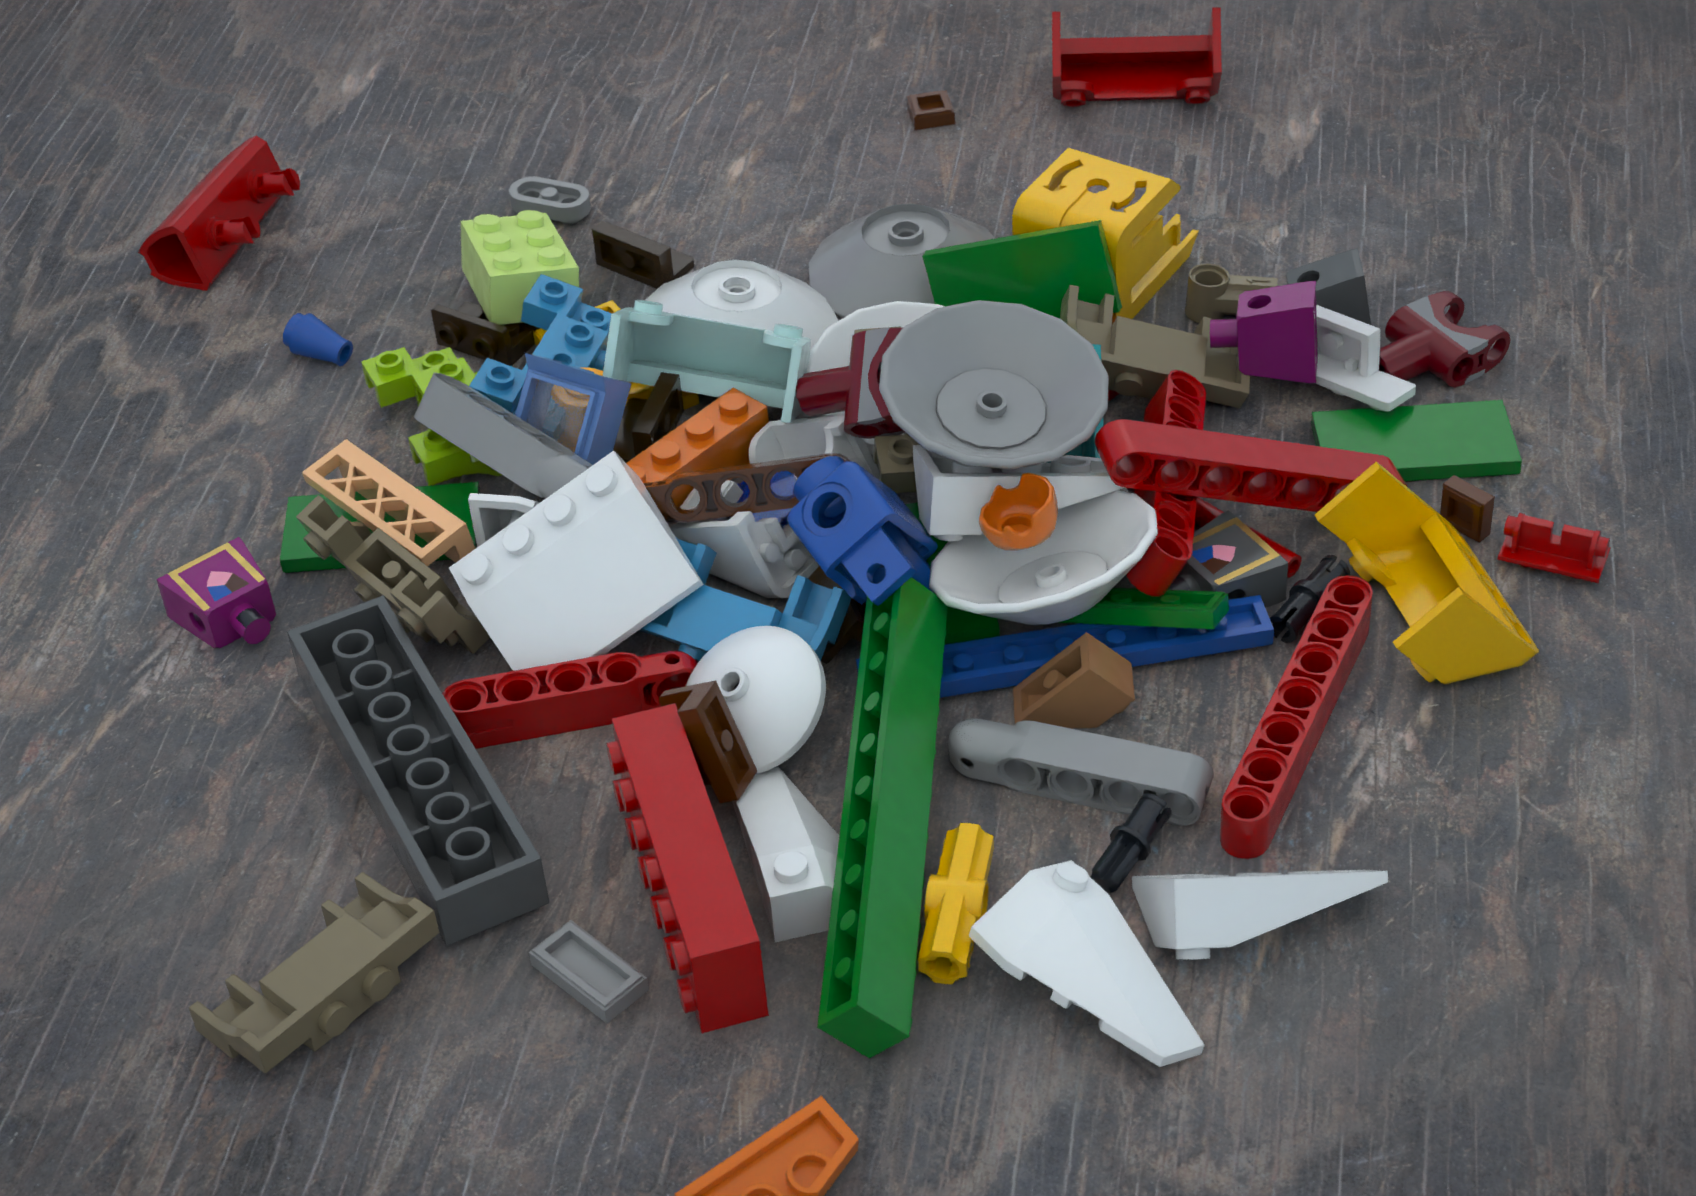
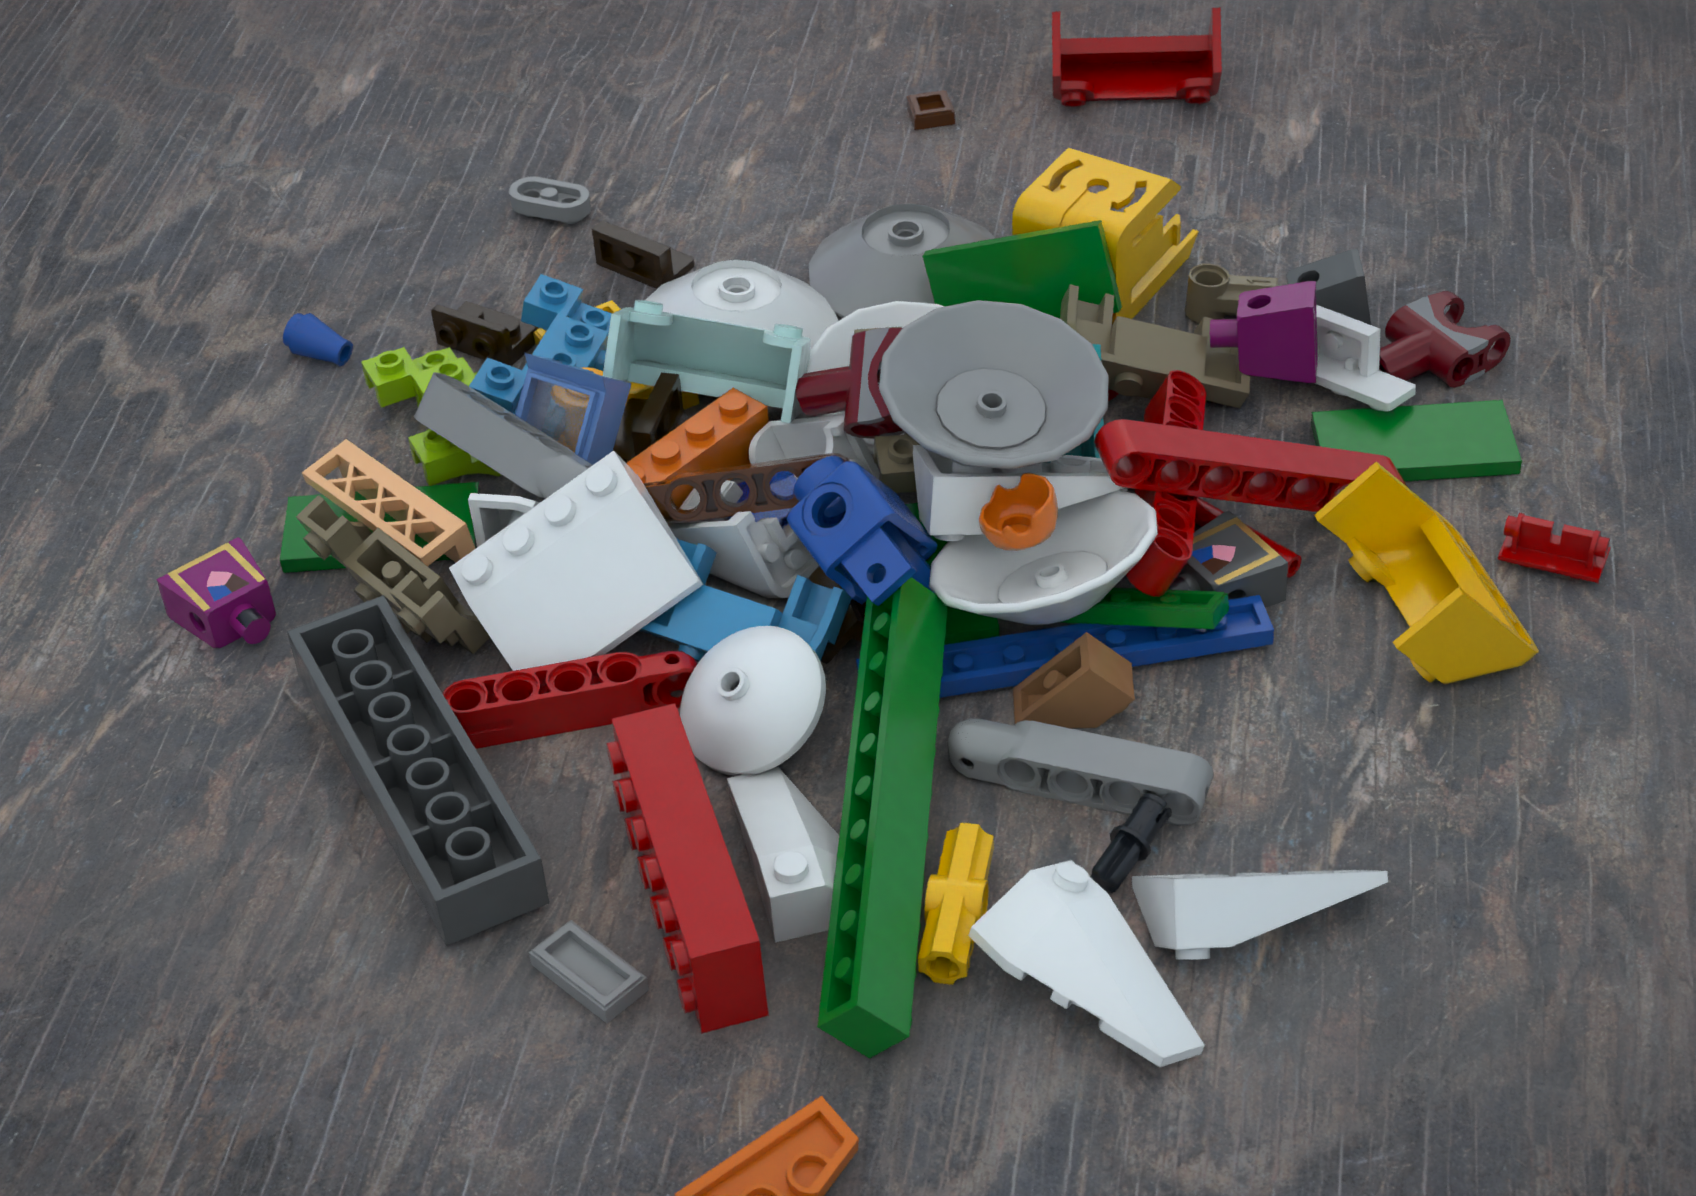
red piece [138,136,300,291] -> none
dark tan bracket [189,872,440,1074] -> none
yellowish green brick [461,210,579,325] -> none
reddish brown panel [659,680,757,803] -> none
red beam [1220,575,1373,859] -> none
black pin [1270,555,1350,643] -> none
reddish brown tile [1440,475,1495,543] -> none

